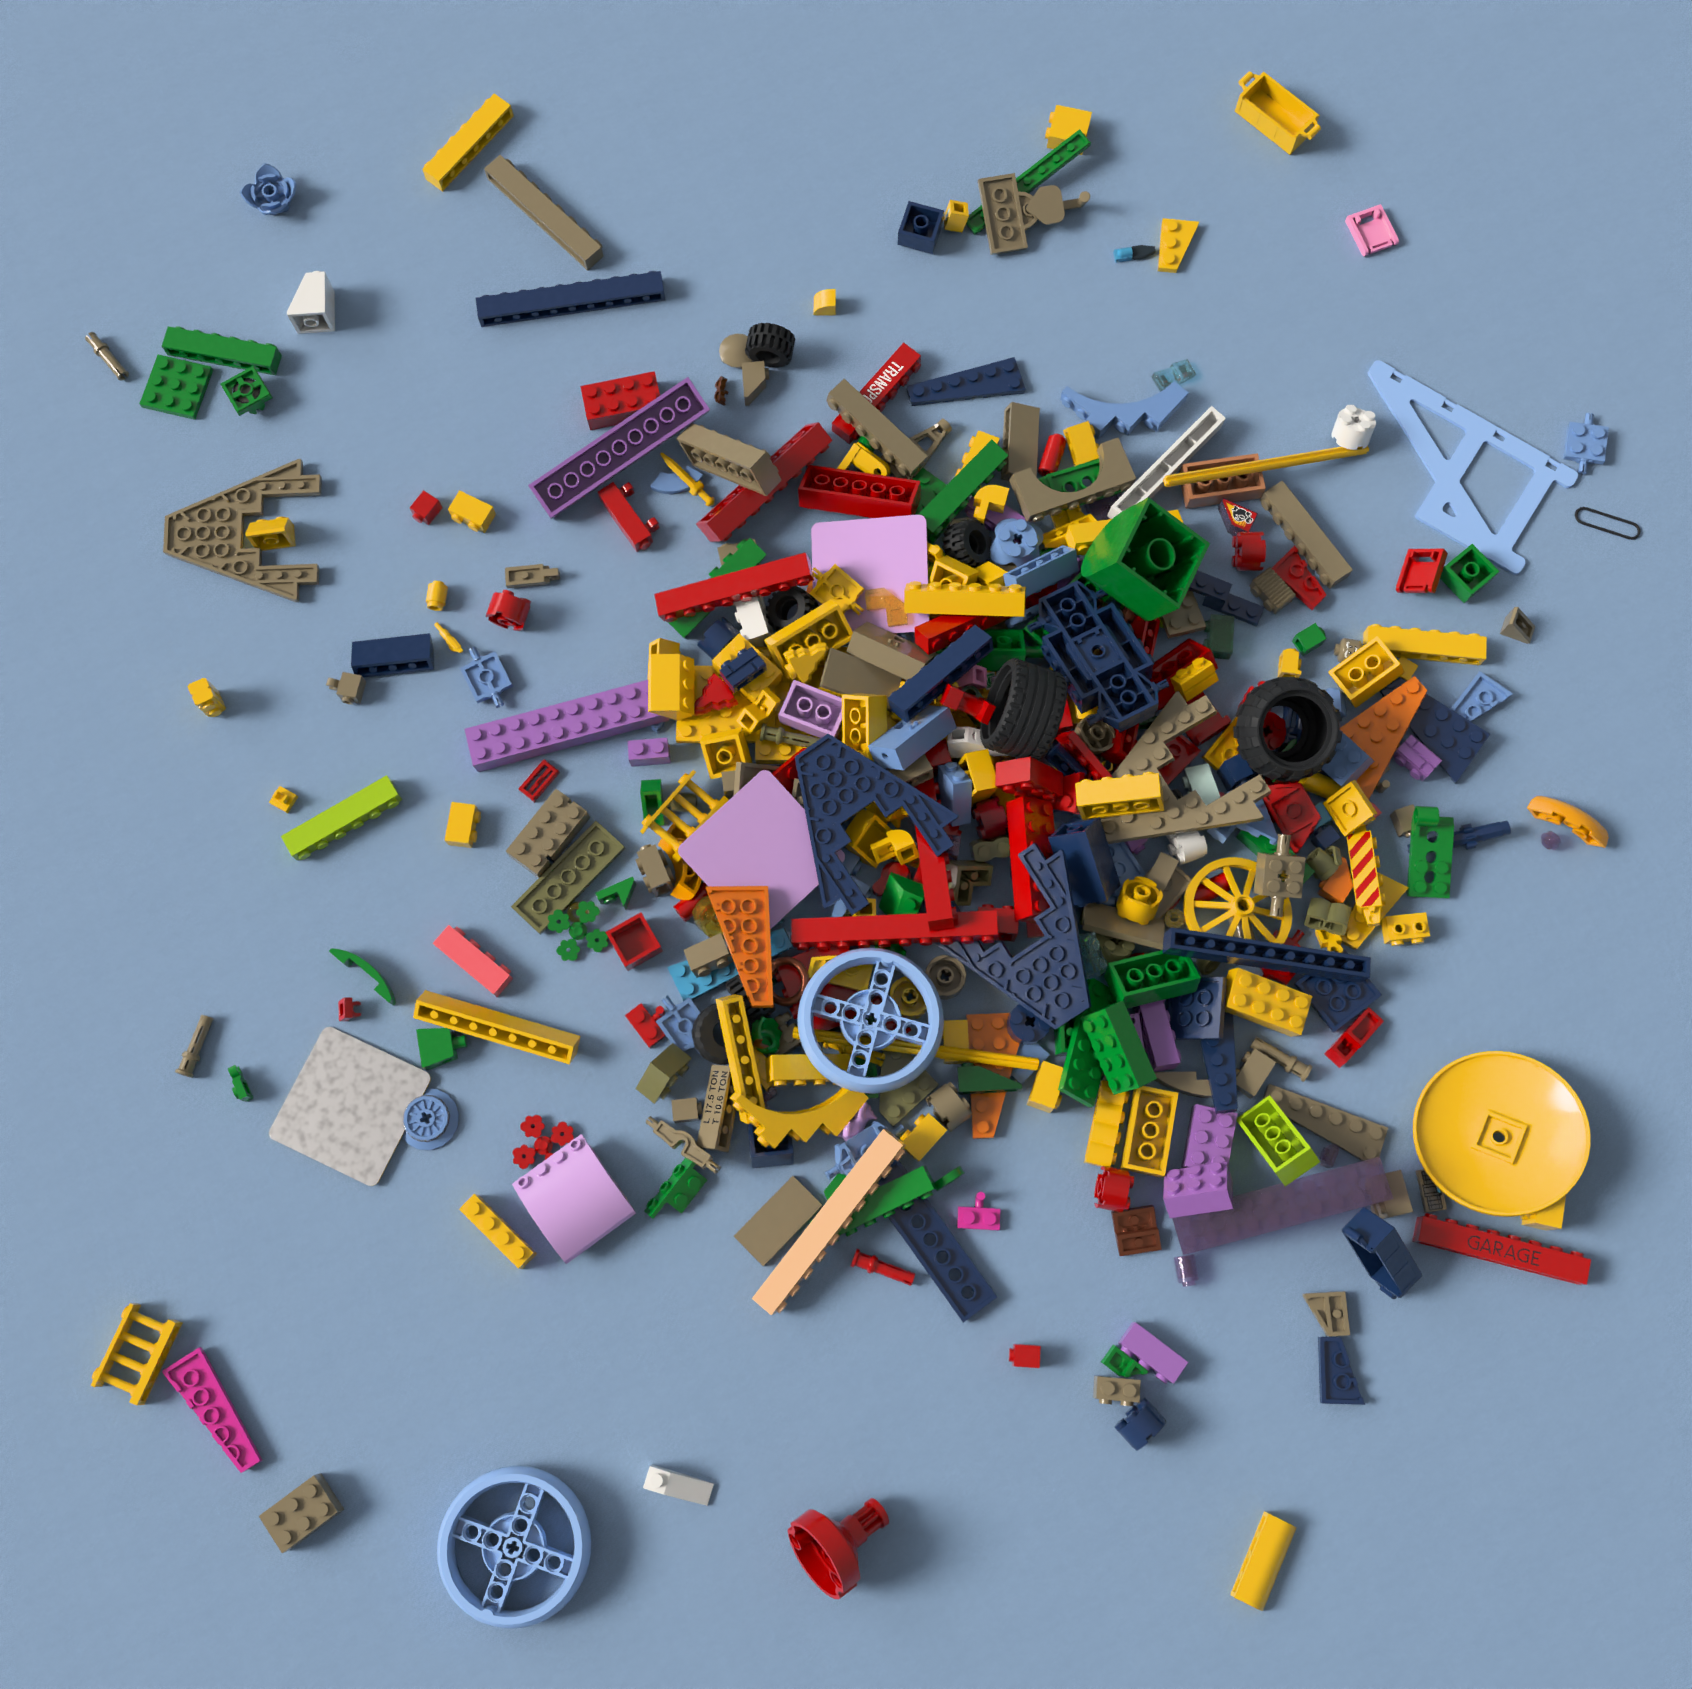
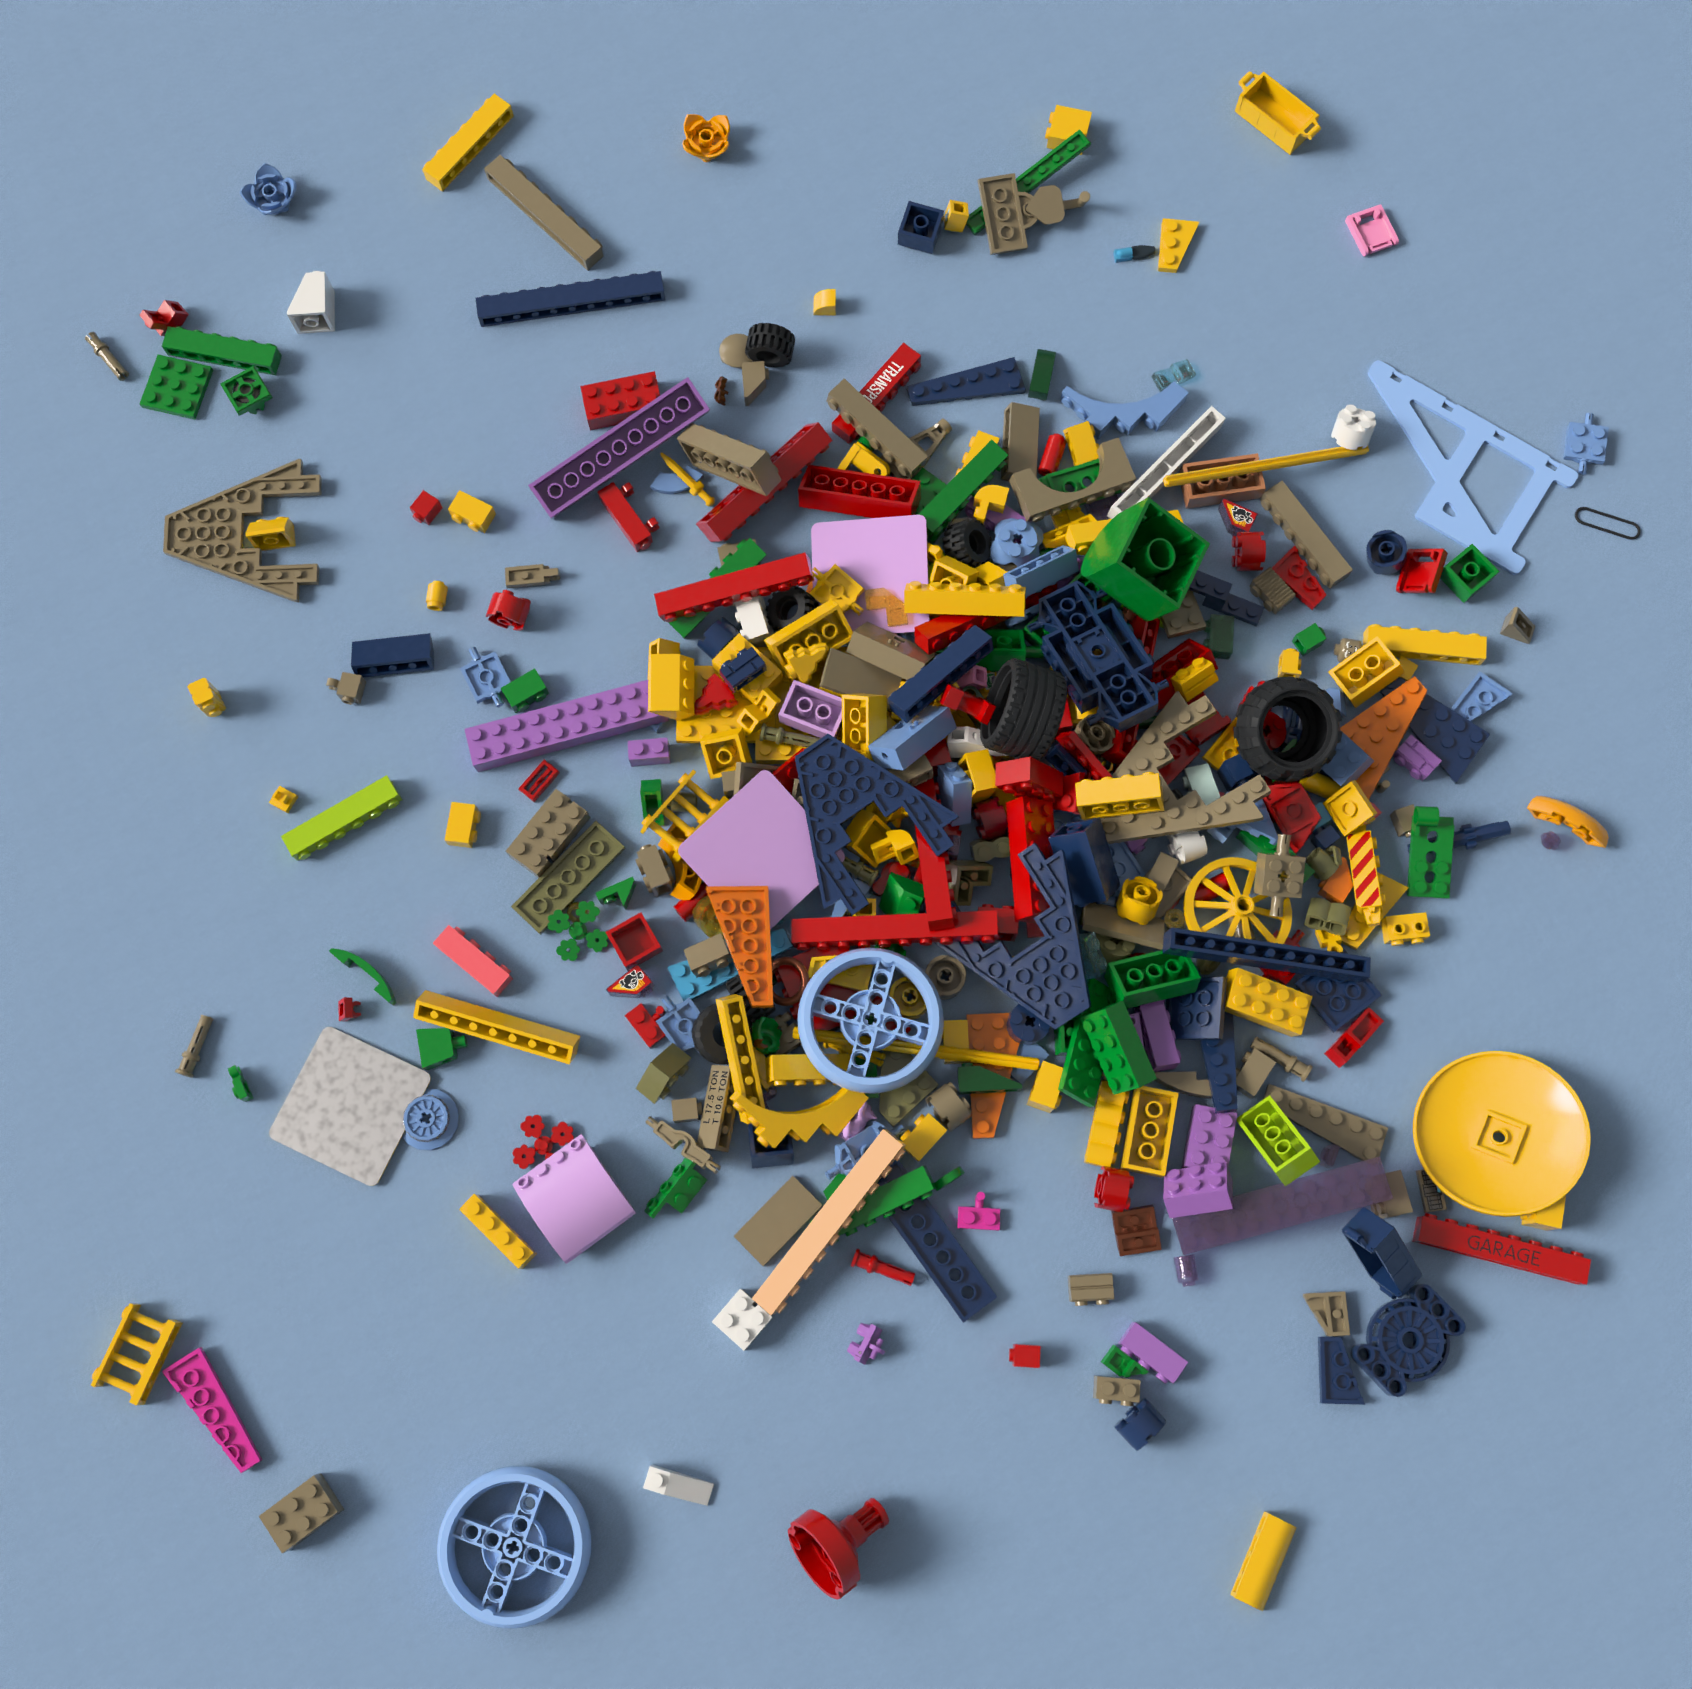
yellow hand [434,622,463,653] -> none
none -> red brick [139,300,189,336]
none -> green brick [501,668,549,713]
none -> slope [605,963,655,998]
none -> light orange brick [682,114,730,162]
none -> white piece [712,1289,773,1351]
none -> olive pin [842,856,879,887]
none -> medium lavender hips [847,1323,885,1365]
none -> dark green slope [1028,349,1056,400]
none -> dark tan brick [1067,1273,1114,1306]
none -> dark blue piece [1351,1284,1466,1397]
none -> dark blue brick [1366,530,1407,575]

